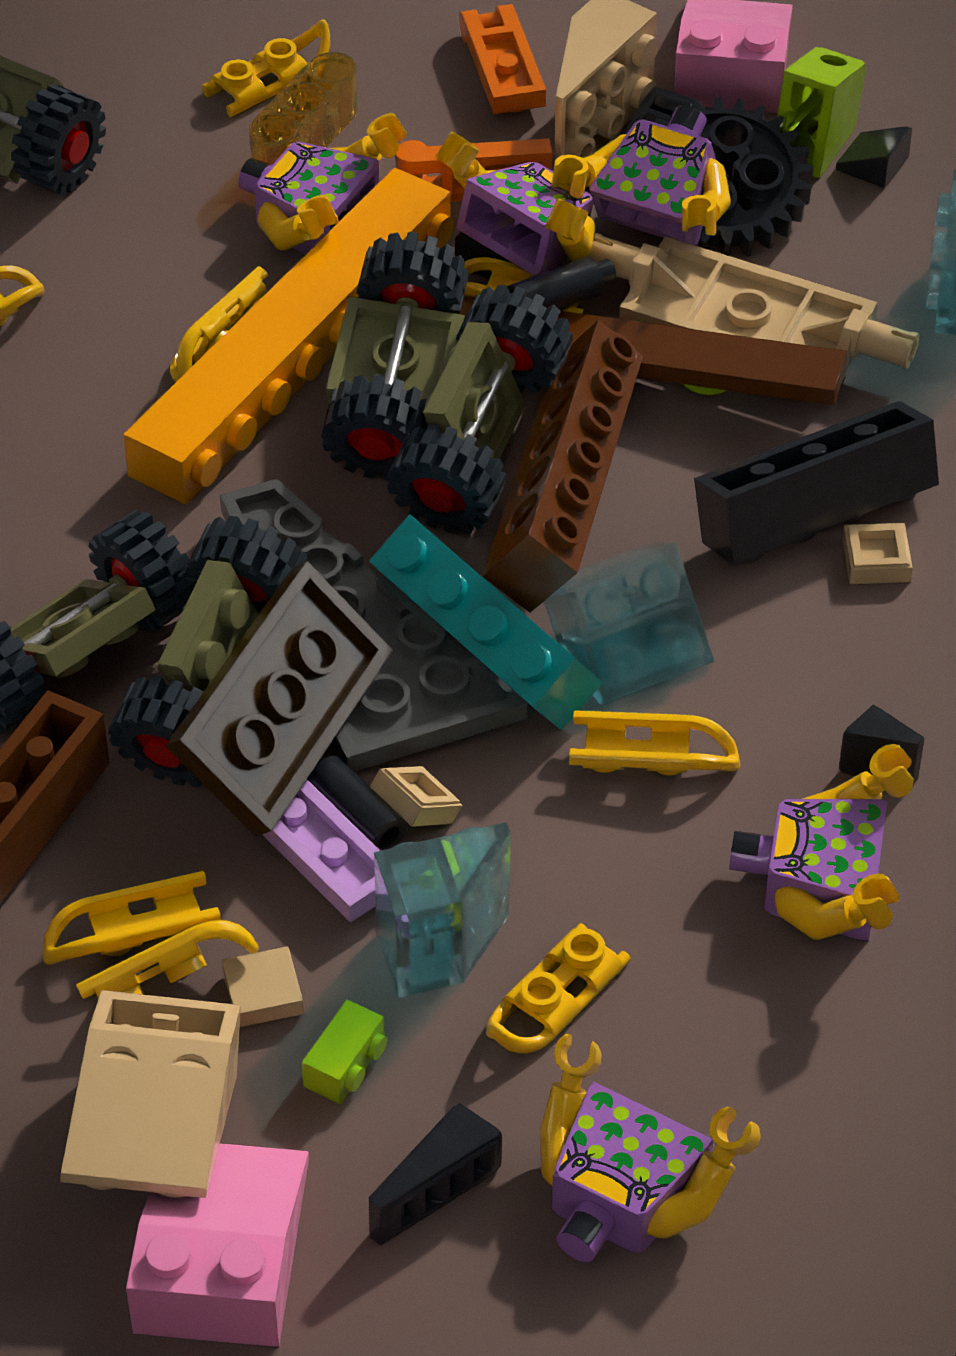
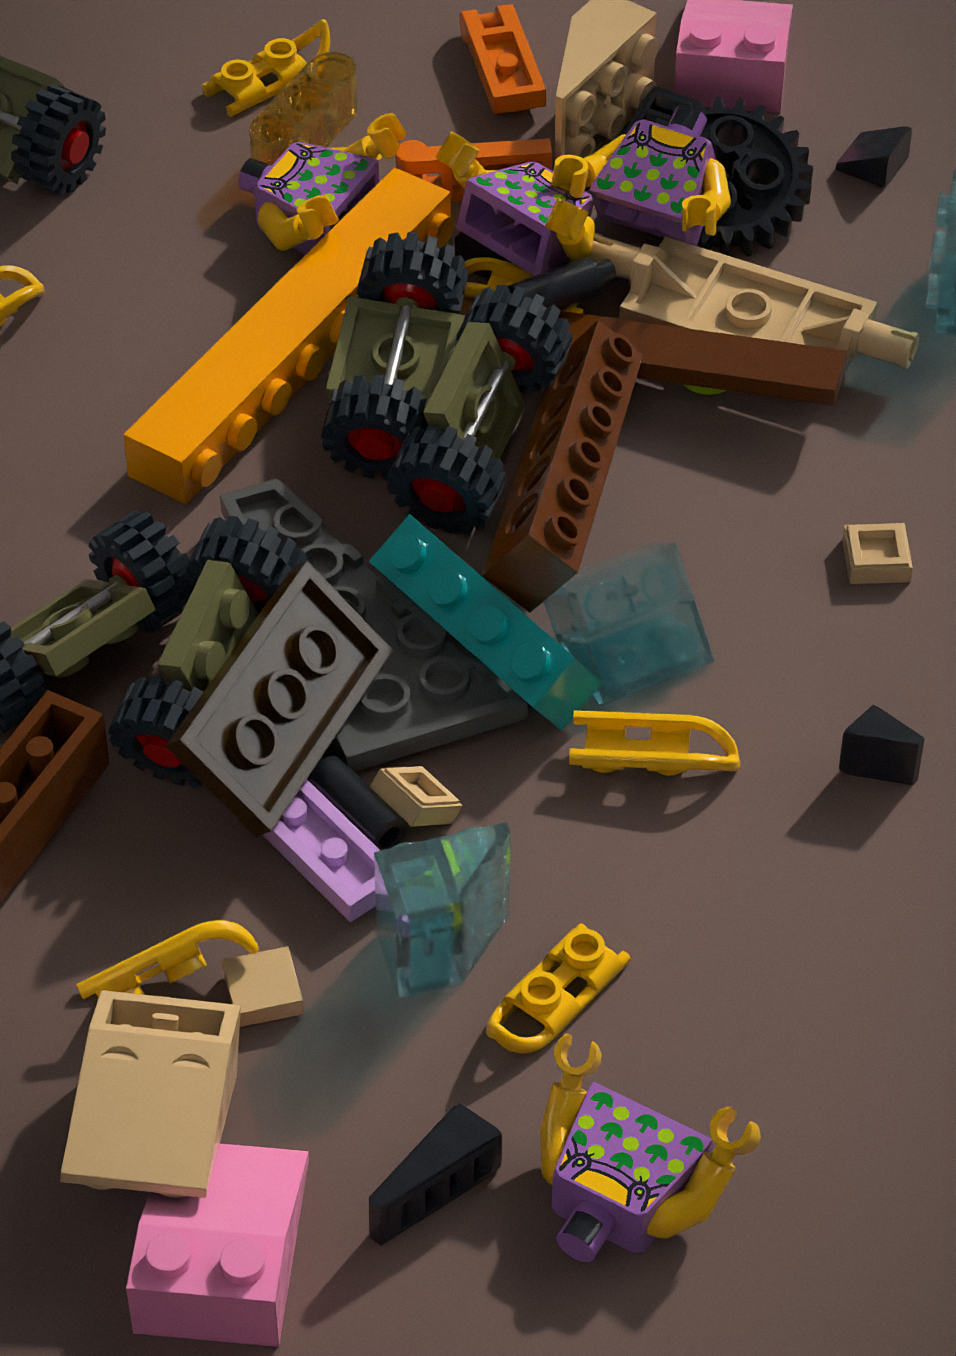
yellow piece [42,871,221,965] -> none
yellow piece [170,266,268,382] -> none
lime piece [302,1000,388,1105] -> none
black brick [694,401,939,565] -> none
torso [729,744,914,941] -> none
lime torso [777,47,866,178] -> none

